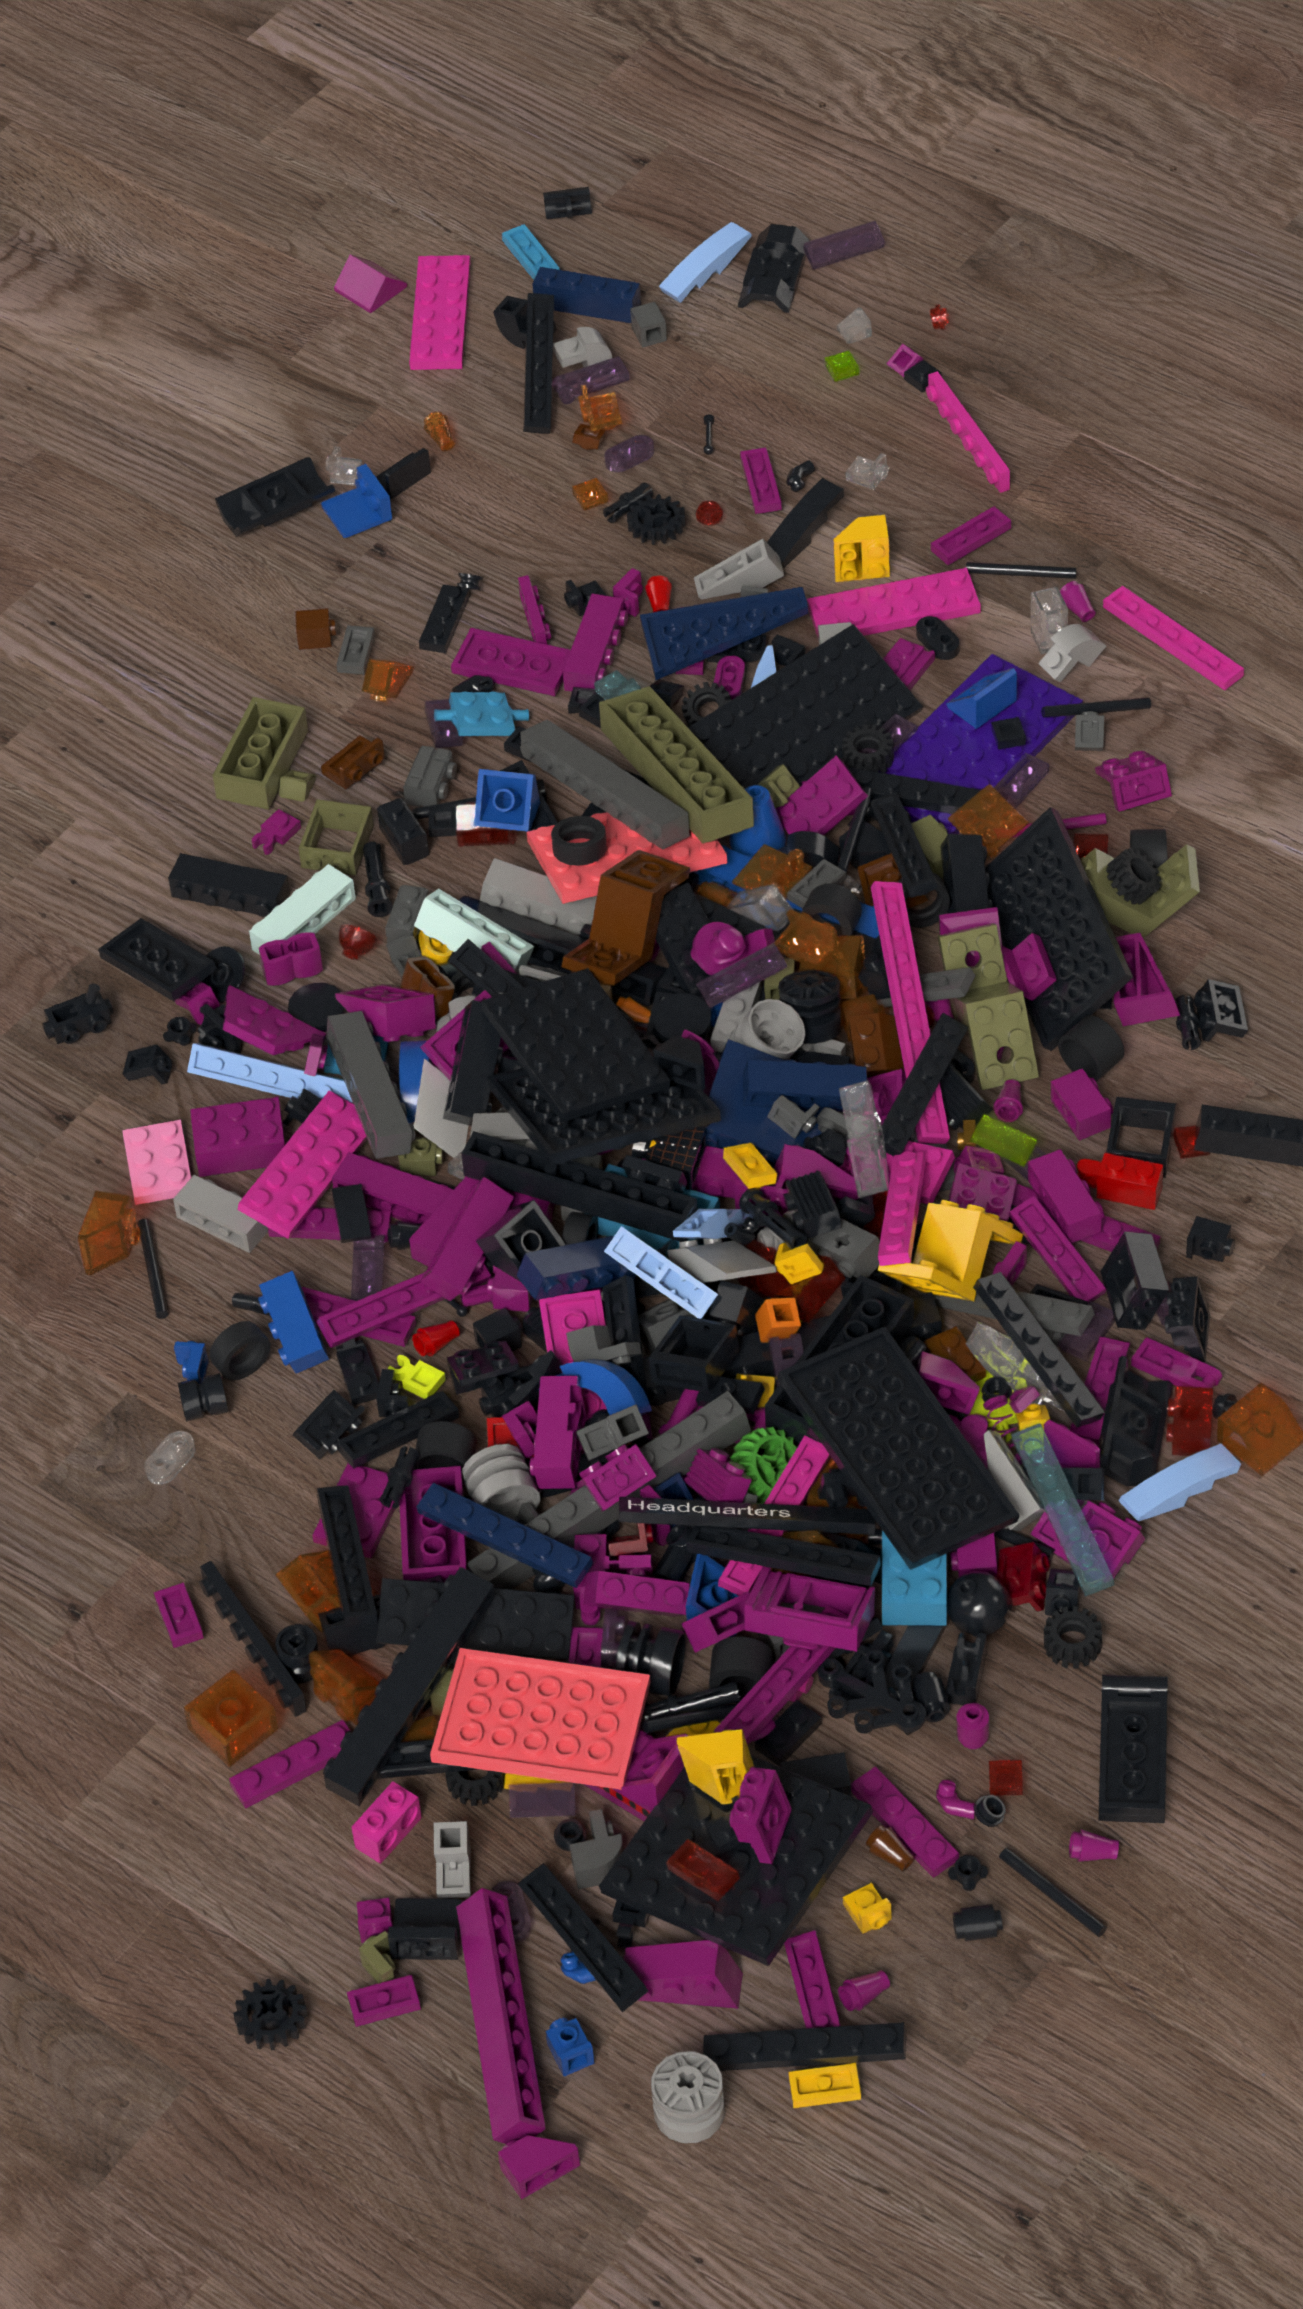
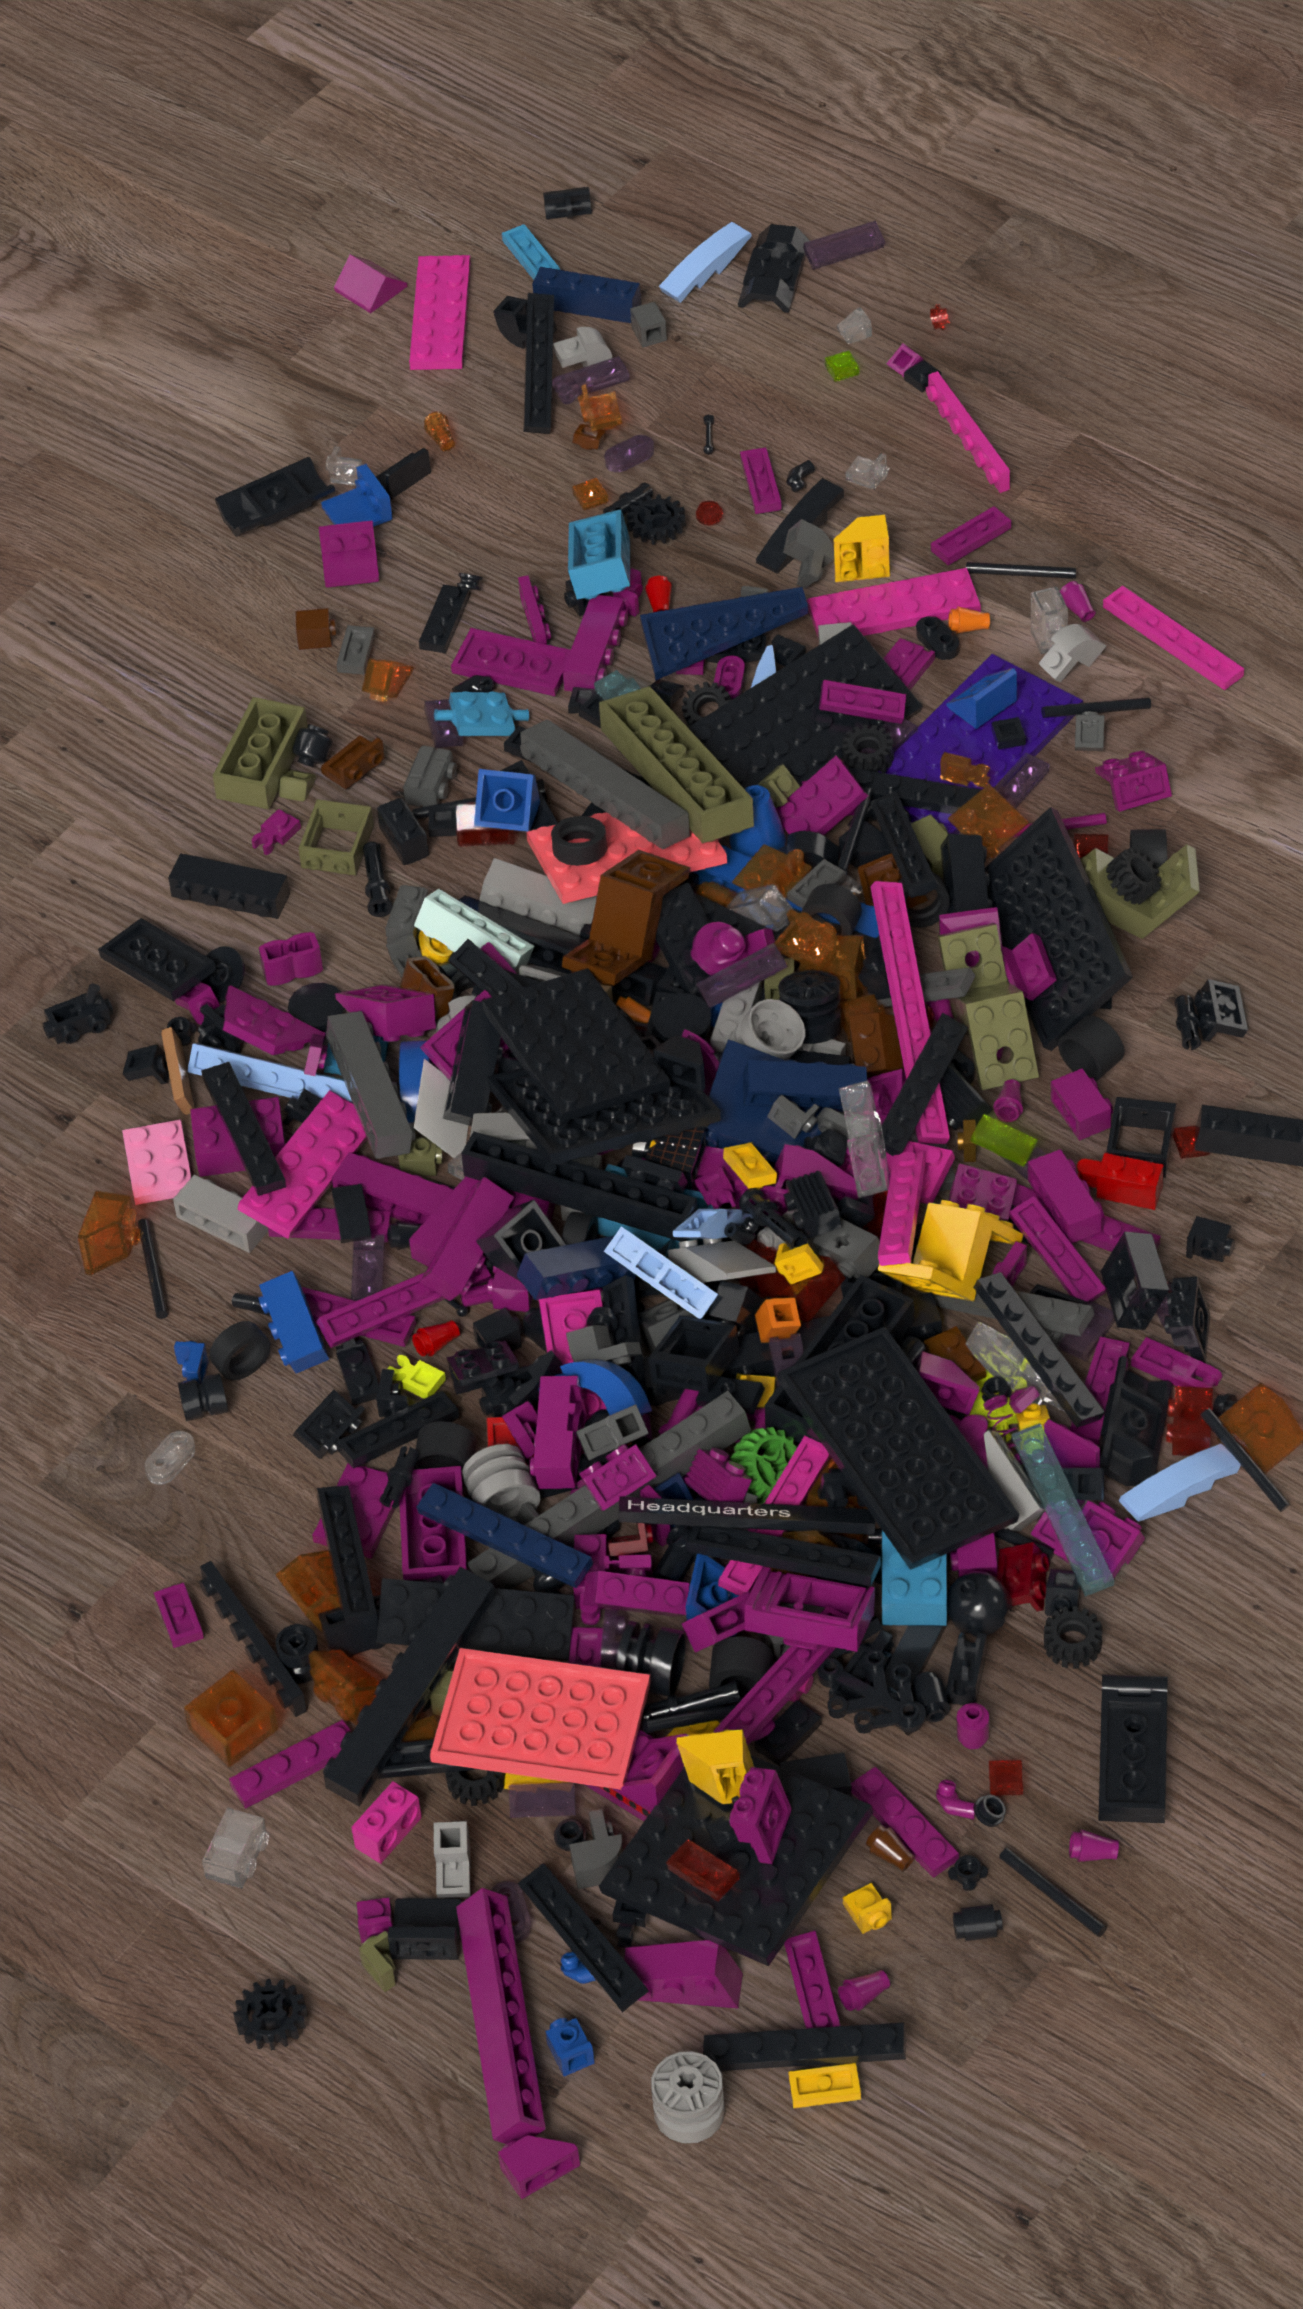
light aqua brick [249,864,356,955] -> none
clear red brick [338,924,378,961] -> none
magenta plate [347,1975,421,2027] -> none
light grey slope [694,539,784,599] -> none
magenta bracket [953,1146,1004,1175] -> none
magenta wedge [1114,932,1180,1026] -> none
none -> medium nougat tile [161,1027,194,1115]
none -> black plate [201,1062,286,1196]
none -> clear brick [202,1807,269,1889]
none -> black head [292,724,333,768]
none -> magenta bracket [318,520,379,588]
none -> dark azure brick [568,509,630,600]
none -> black plate [587,1307,618,1333]
none -> magenta plate [694,1167,736,1209]
none -> dark grey brick [783,519,834,589]
none -> magenta plate [819,680,906,724]
none -> clear orange plate [940,752,990,787]
none -> orange cone [948,606,990,634]
none -> black bar [1200,1408,1290,1512]

